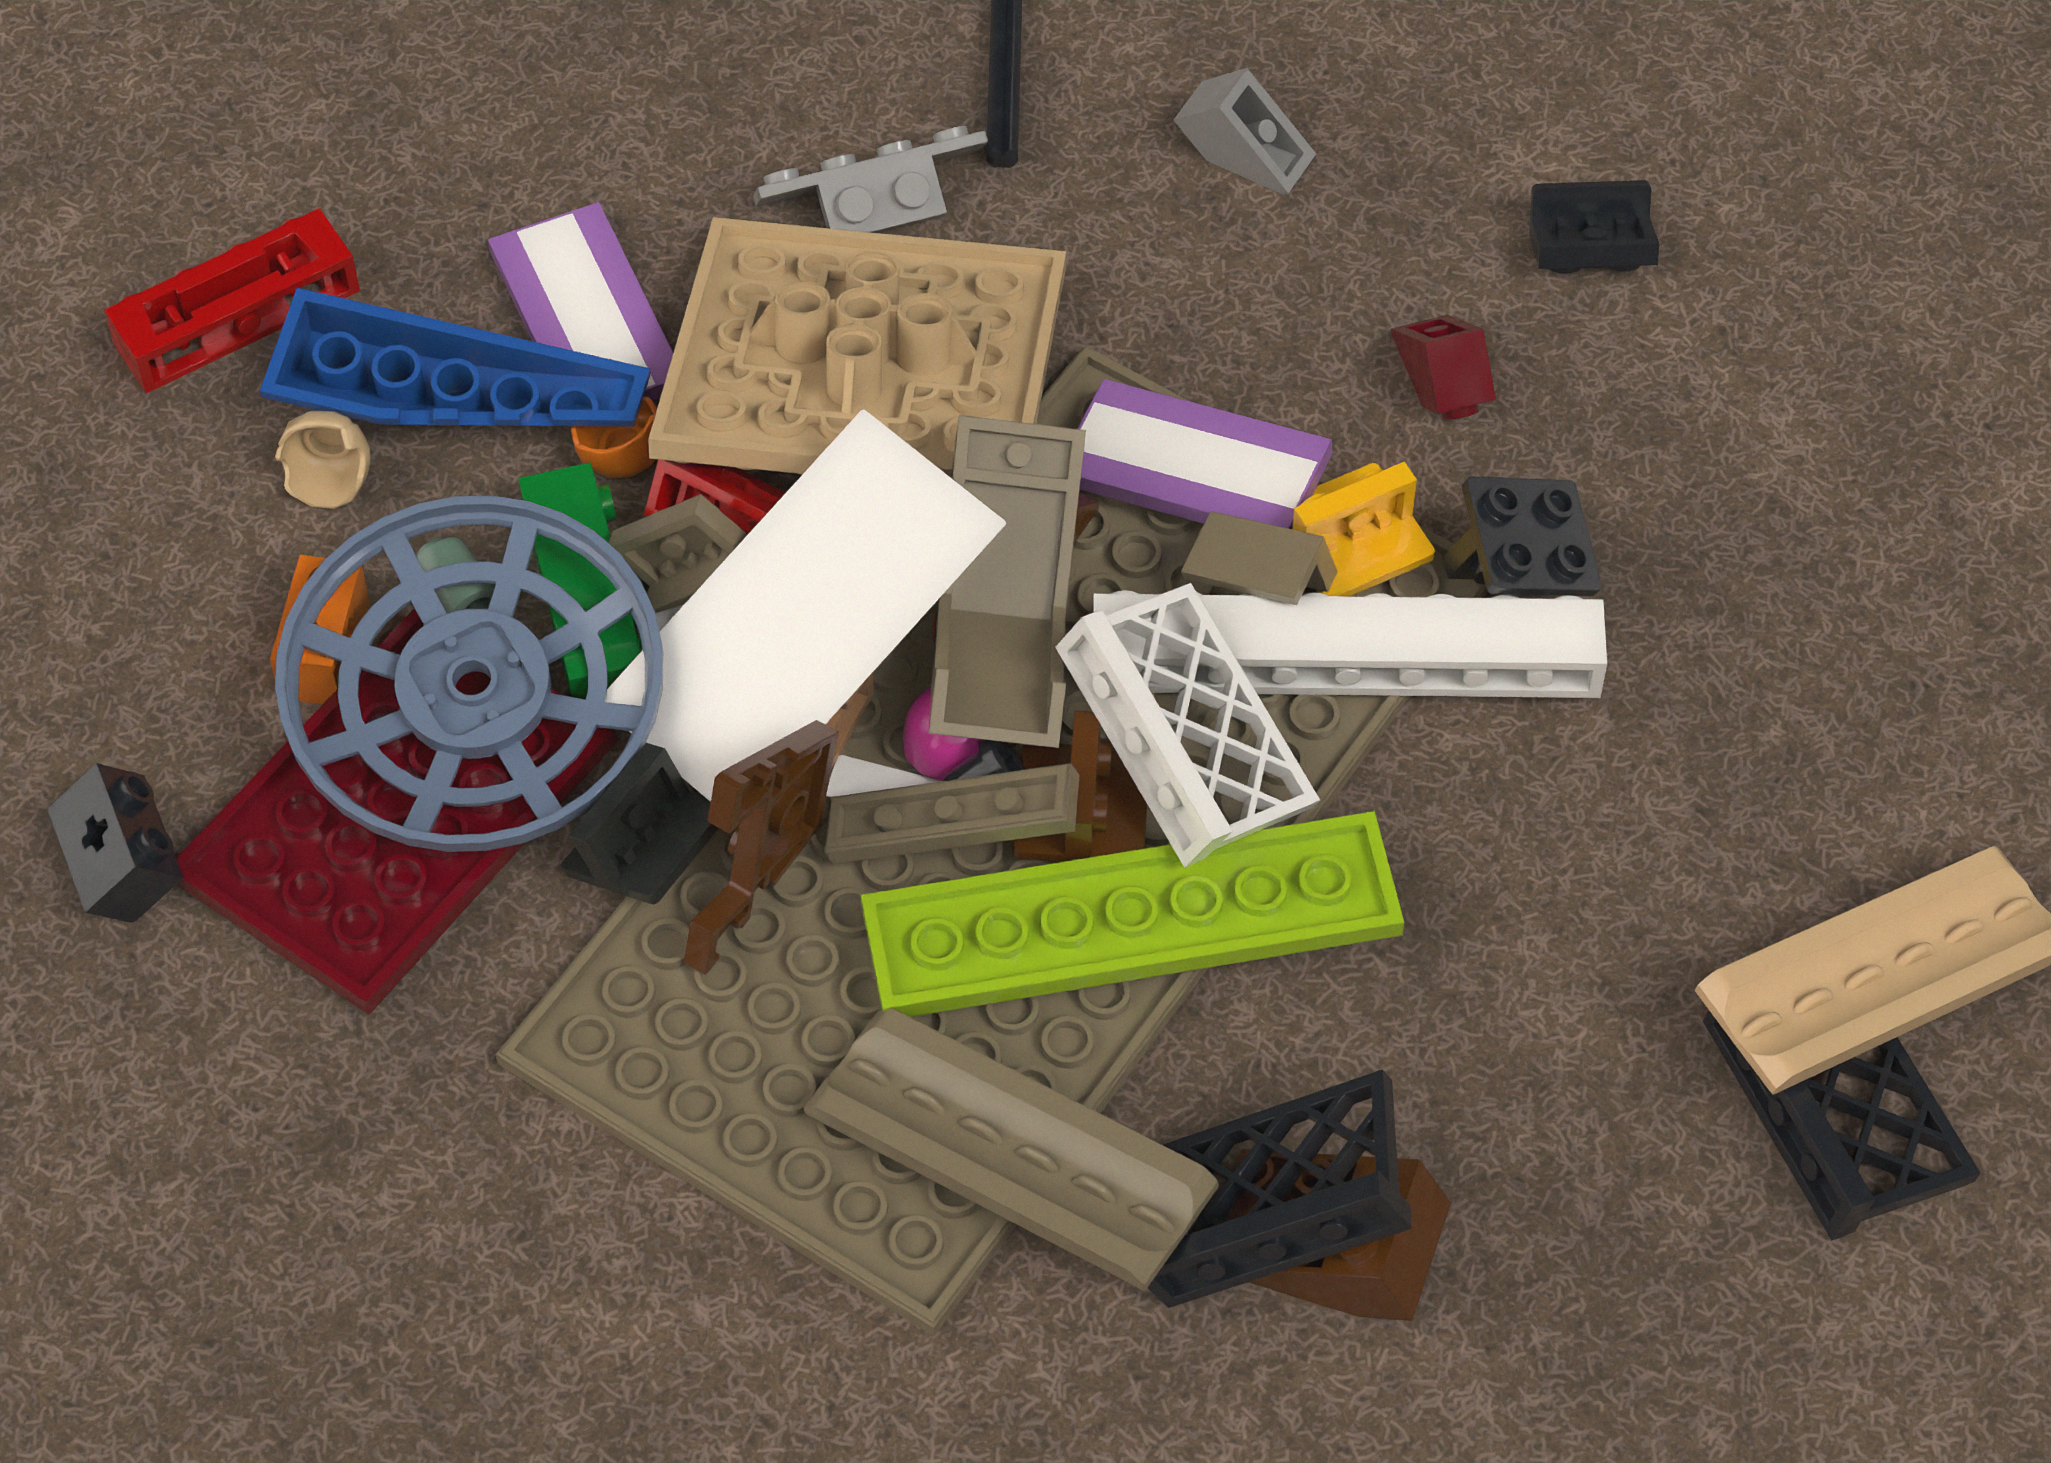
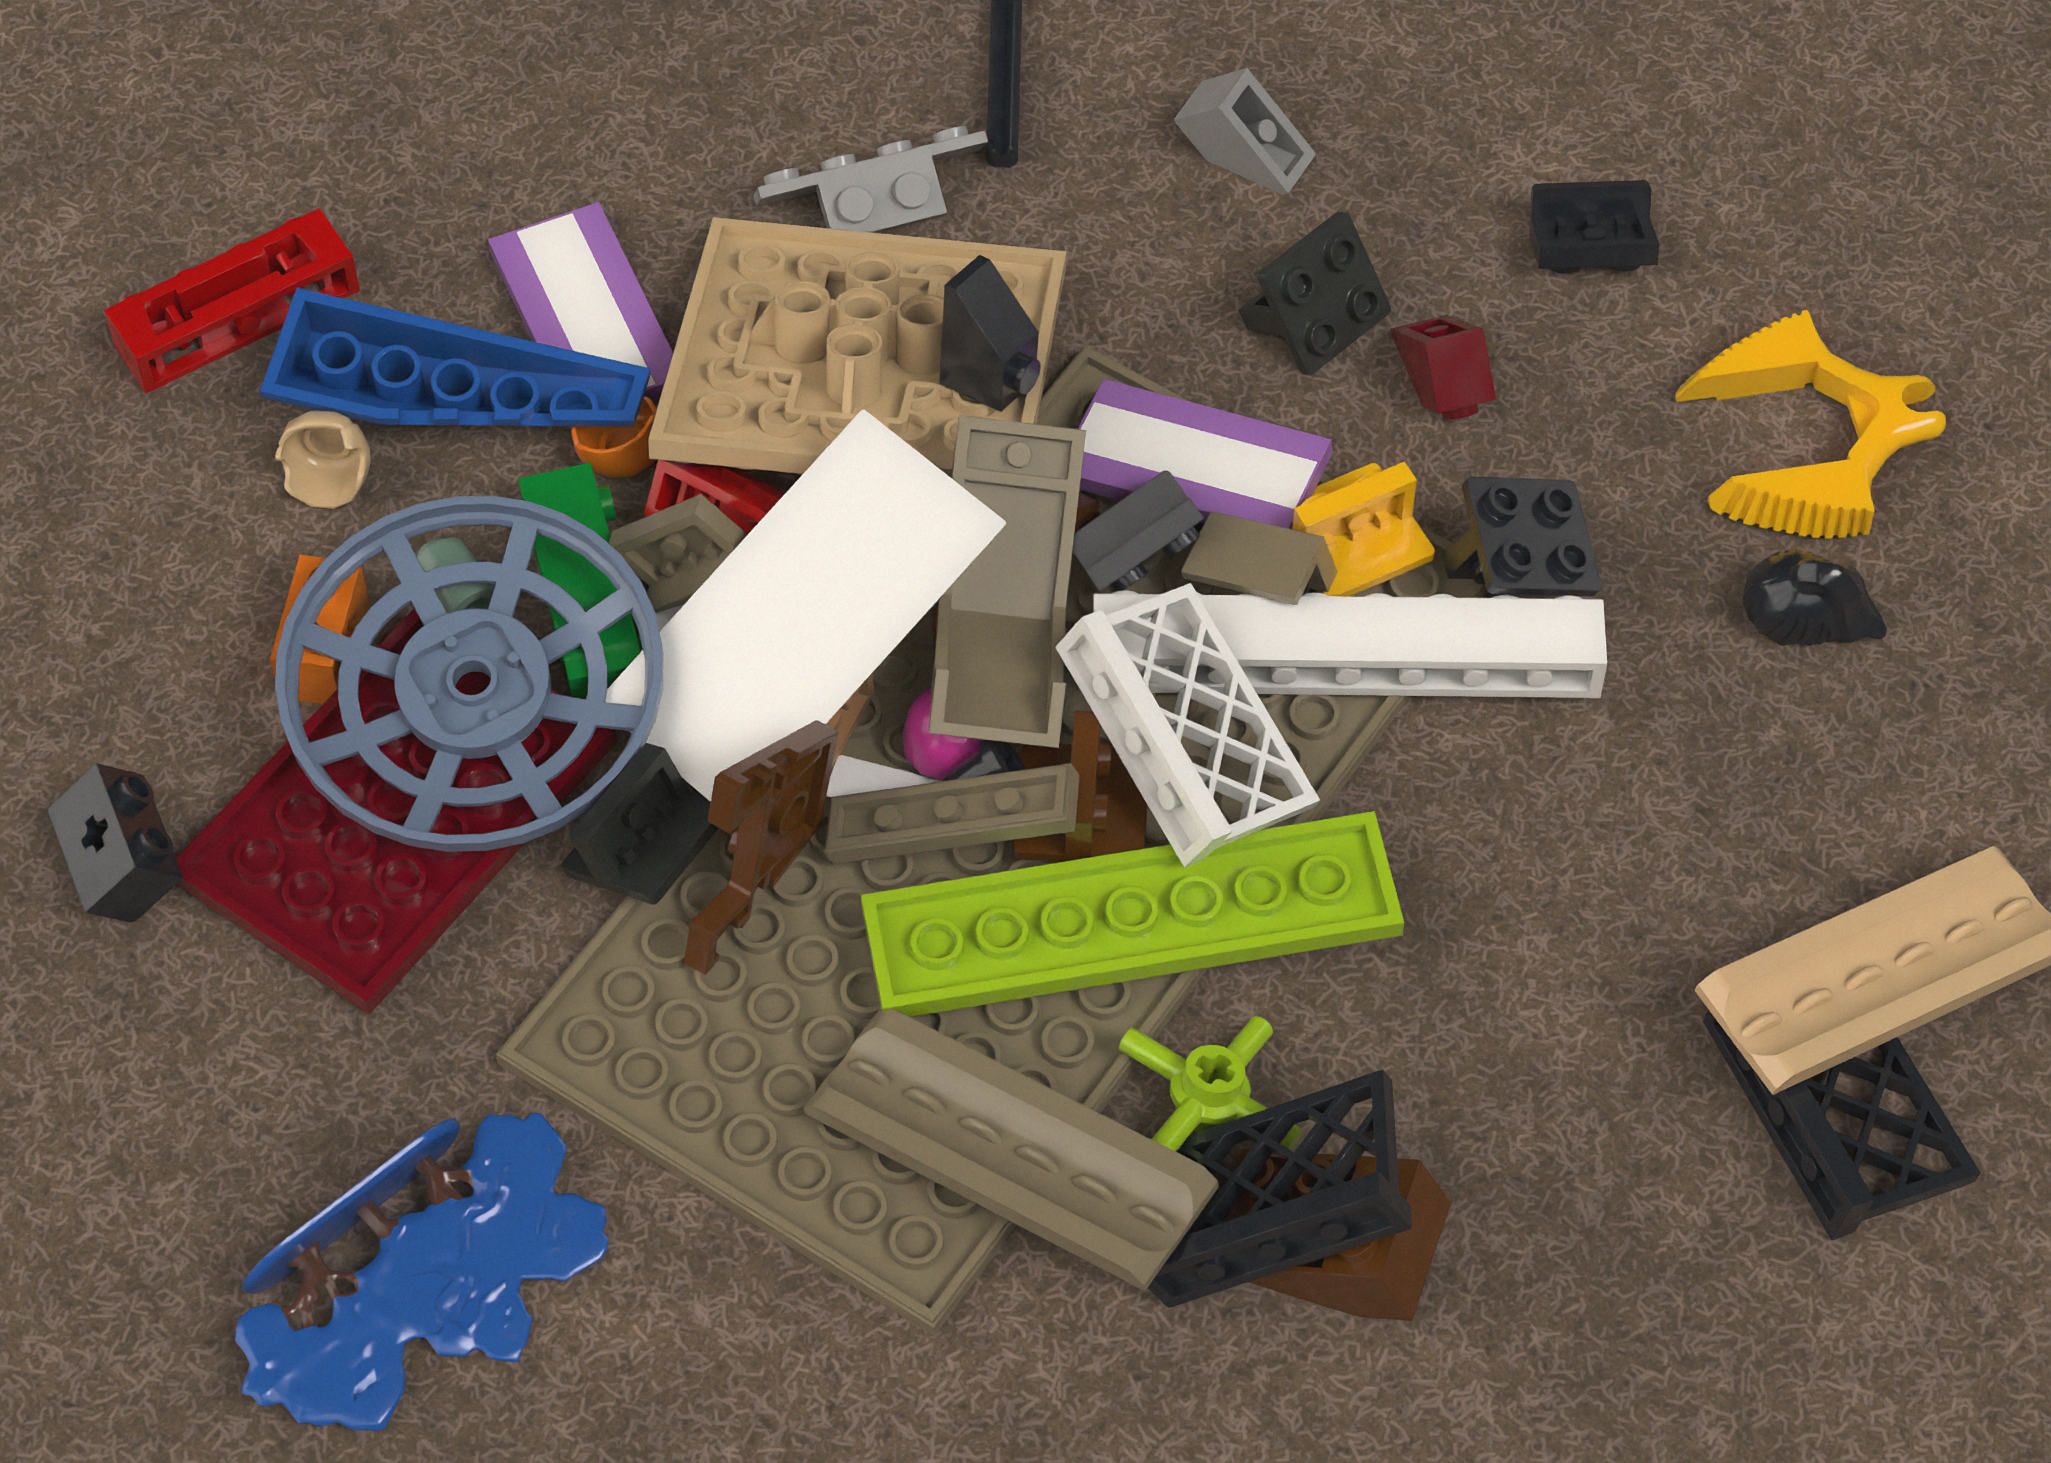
none -> blue plant [235,1113,608,1431]
none -> black slope [939,255,1041,412]
none -> black bracket [1072,470,1204,592]
none -> lime bar [1118,1016,1302,1152]
none -> pearl dark grey bracket [1238,211,1391,375]
none -> yellow piece [1675,310,1946,539]
none -> black hair [1743,549,1887,646]

